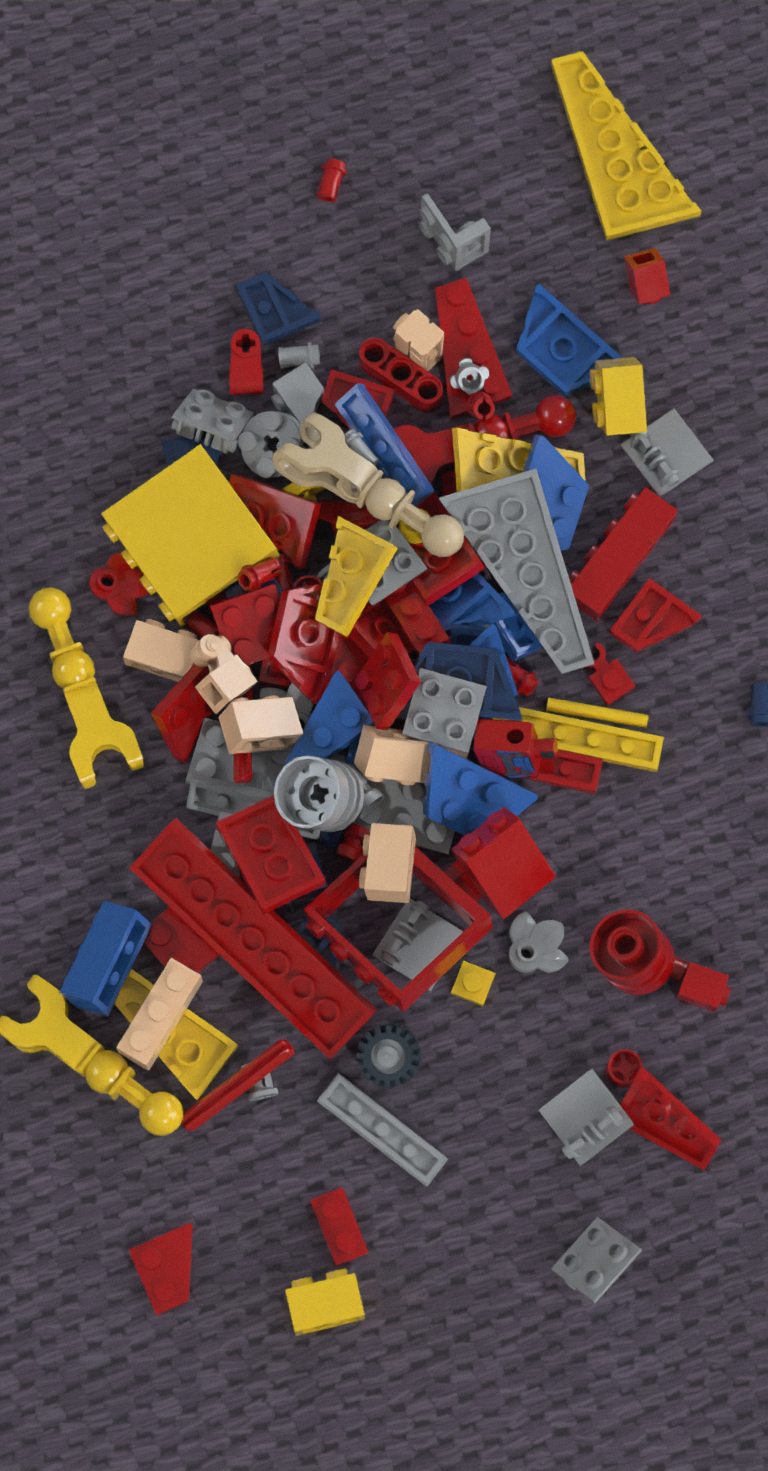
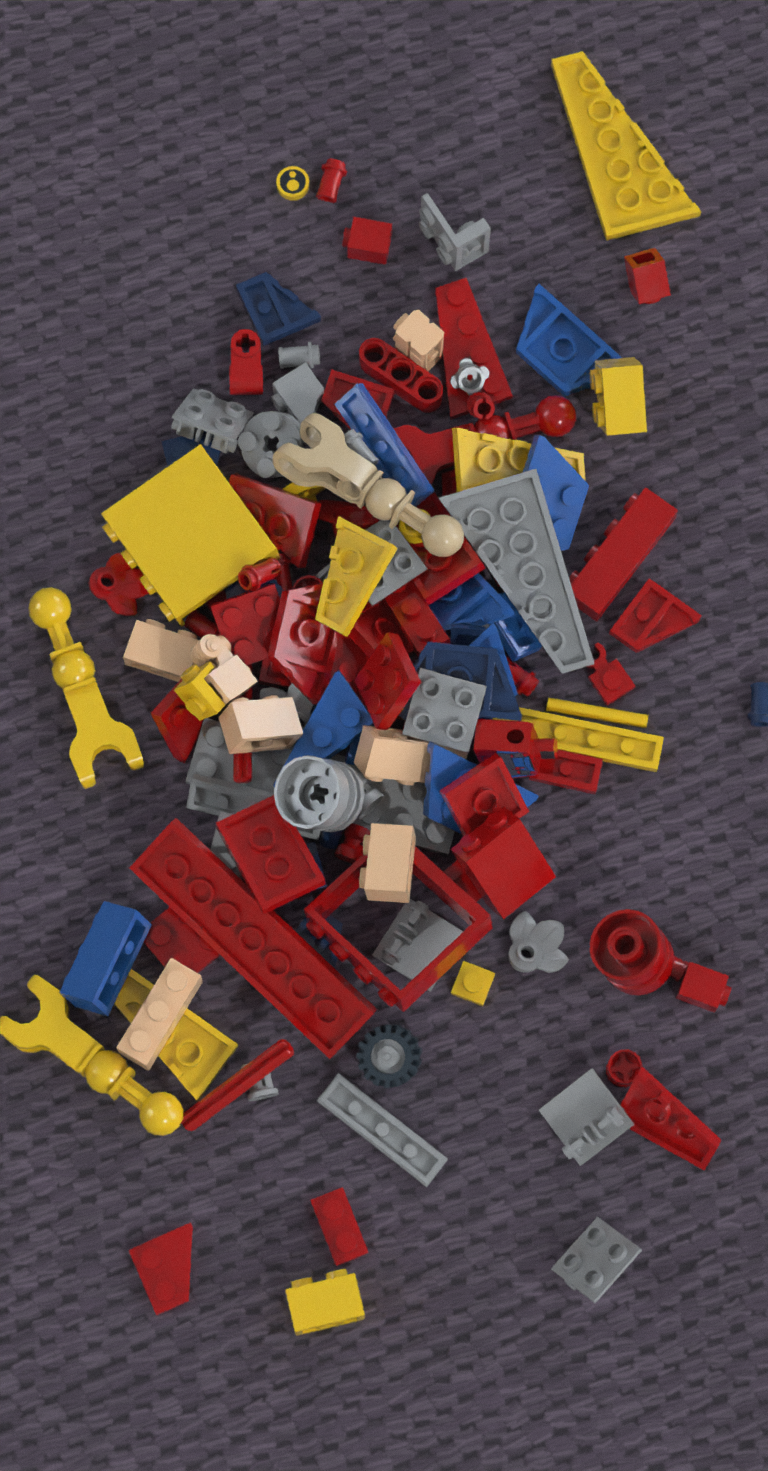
light grey hinge [620,408,714,497] -> none
none -> yellow bracket [174,662,225,721]
none -> tile [276,166,309,201]
none -> red brick [342,217,392,265]
none -> red plate [440,753,529,836]

